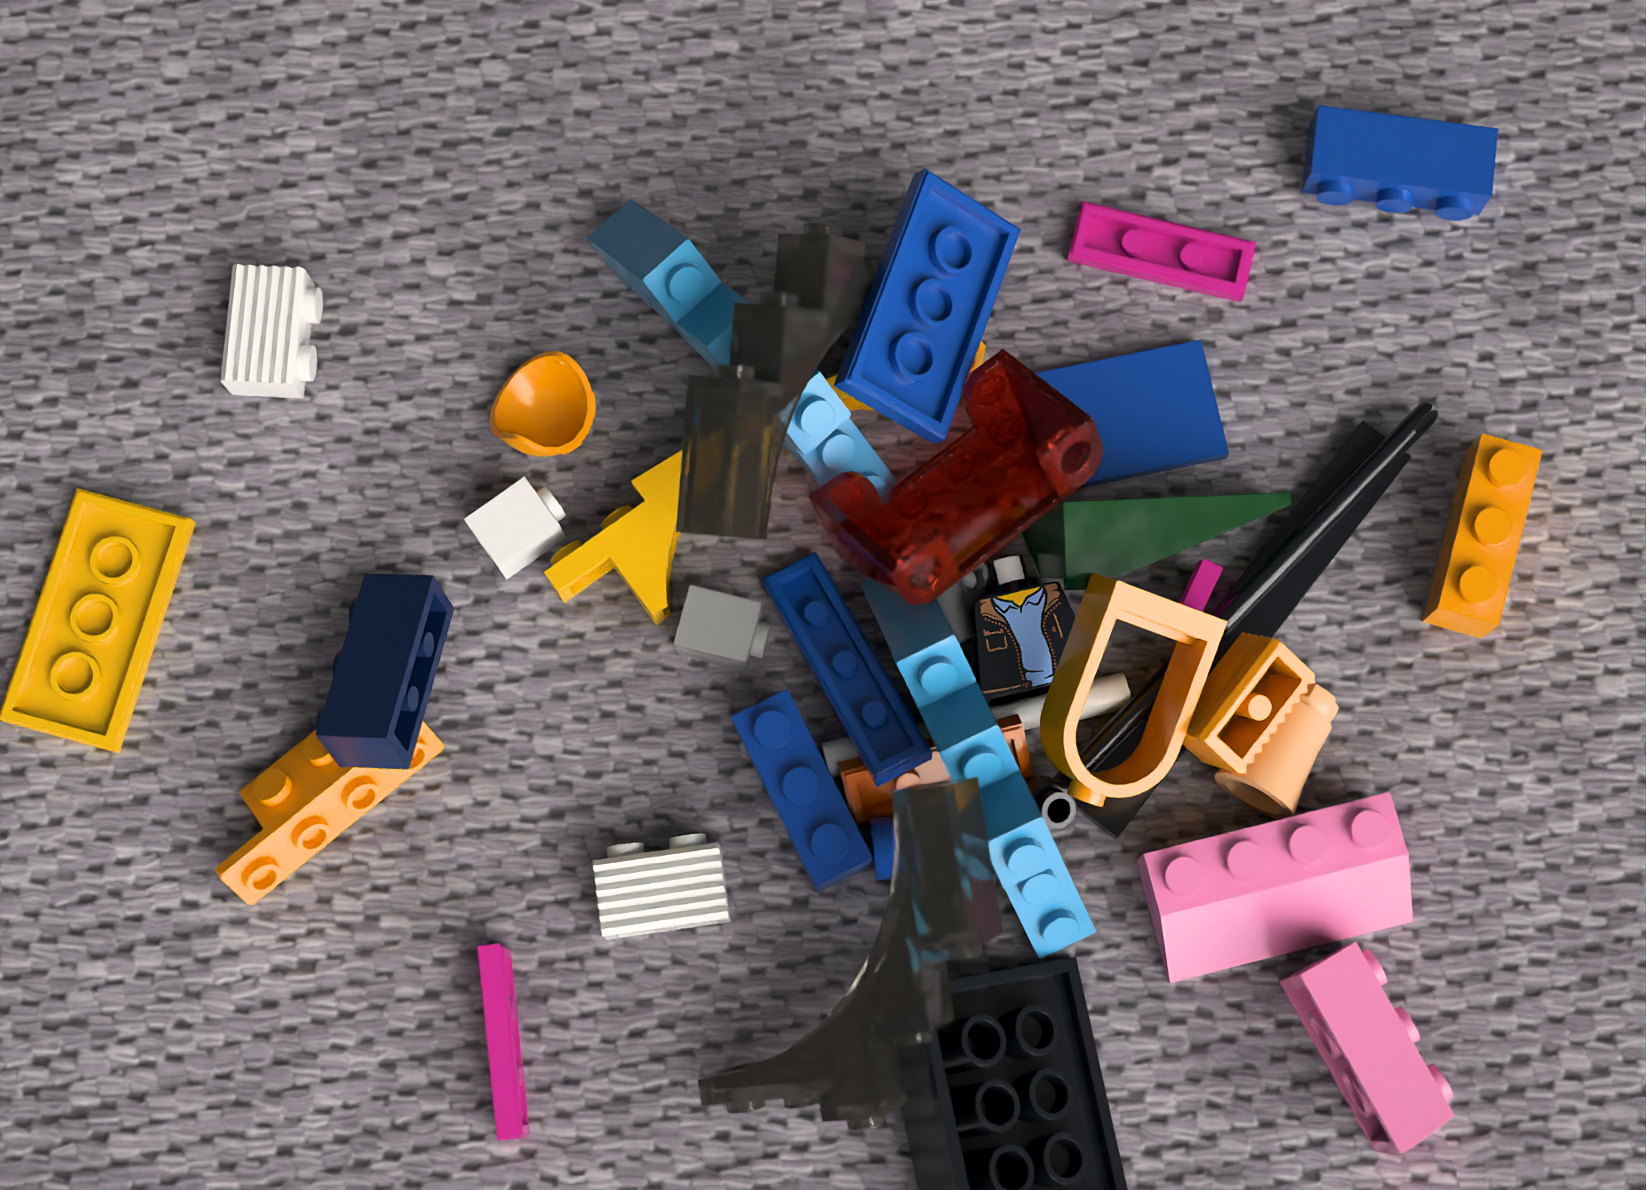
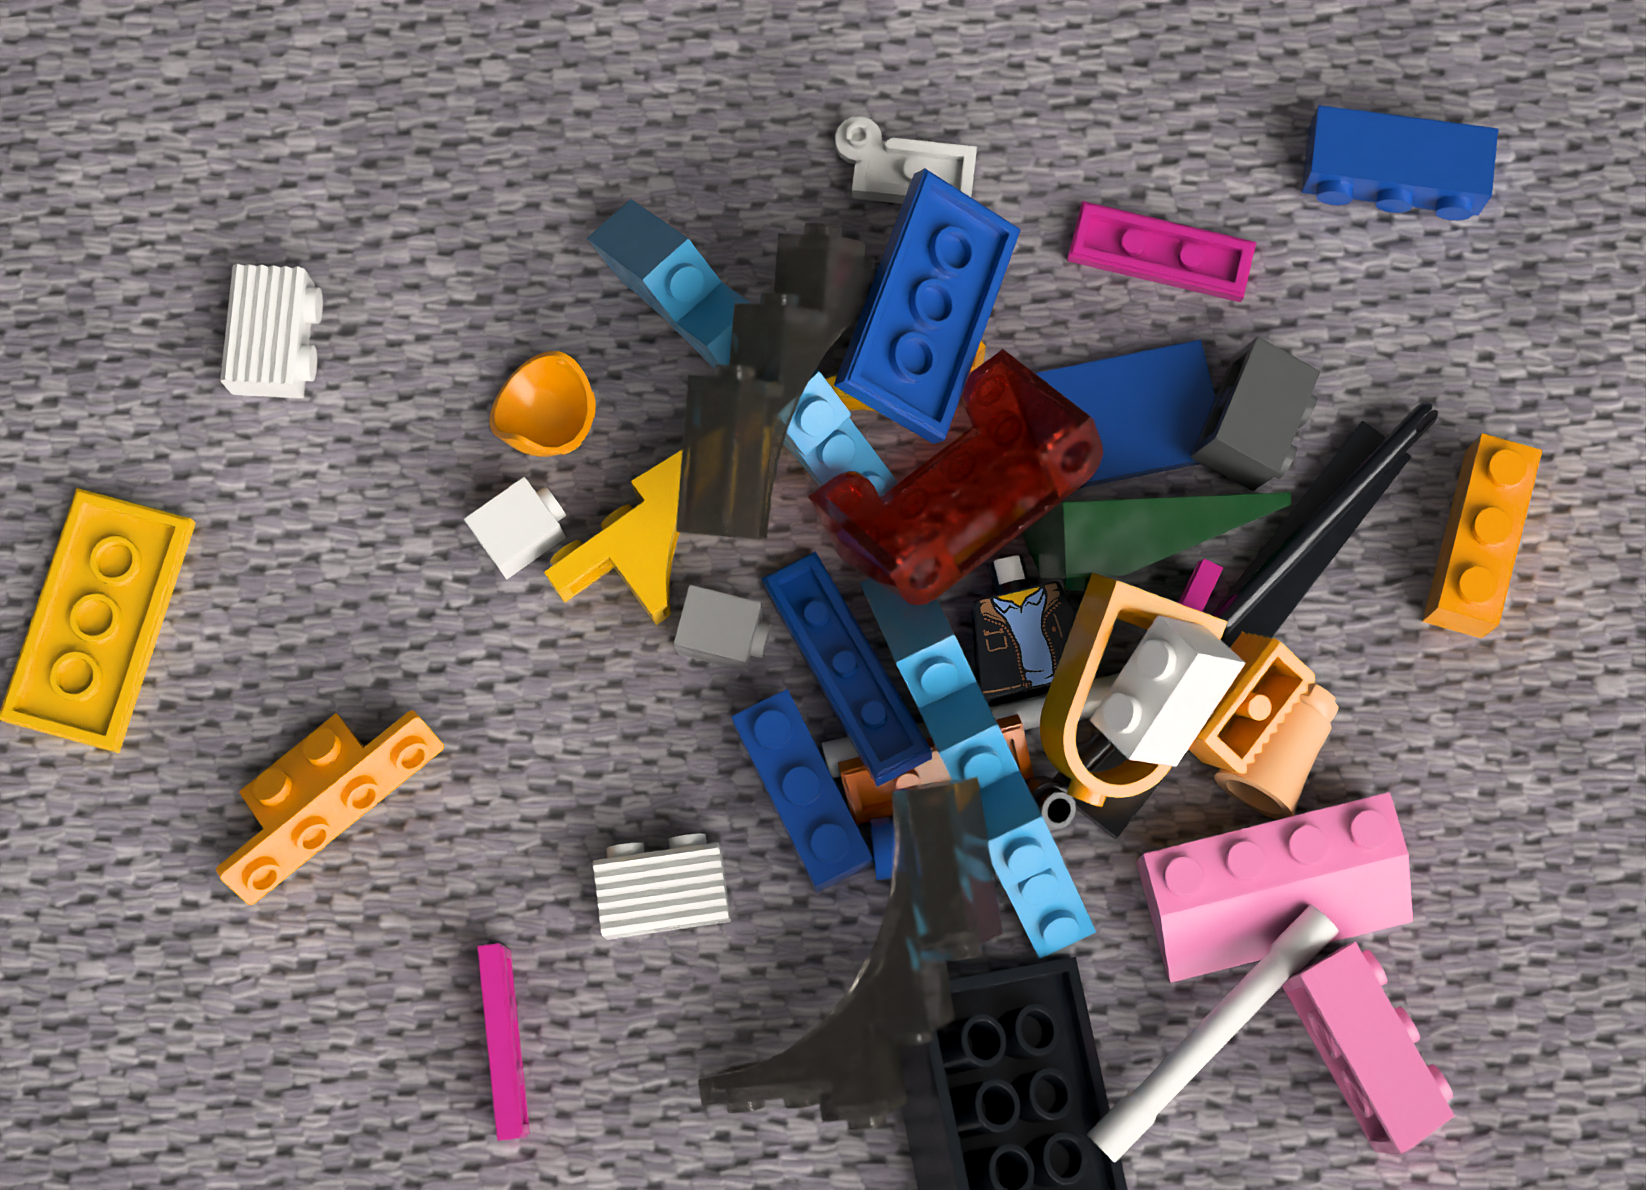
dark blue brick [315,574,454,770] -> none
light grey arm [935,557,990,649] -> none
none -> white hinge [835,116,977,204]
none -> white piece [1087,904,1339,1162]
none -> white brick [1090,615,1245,766]
none -> dark grey brick [1190,337,1321,491]

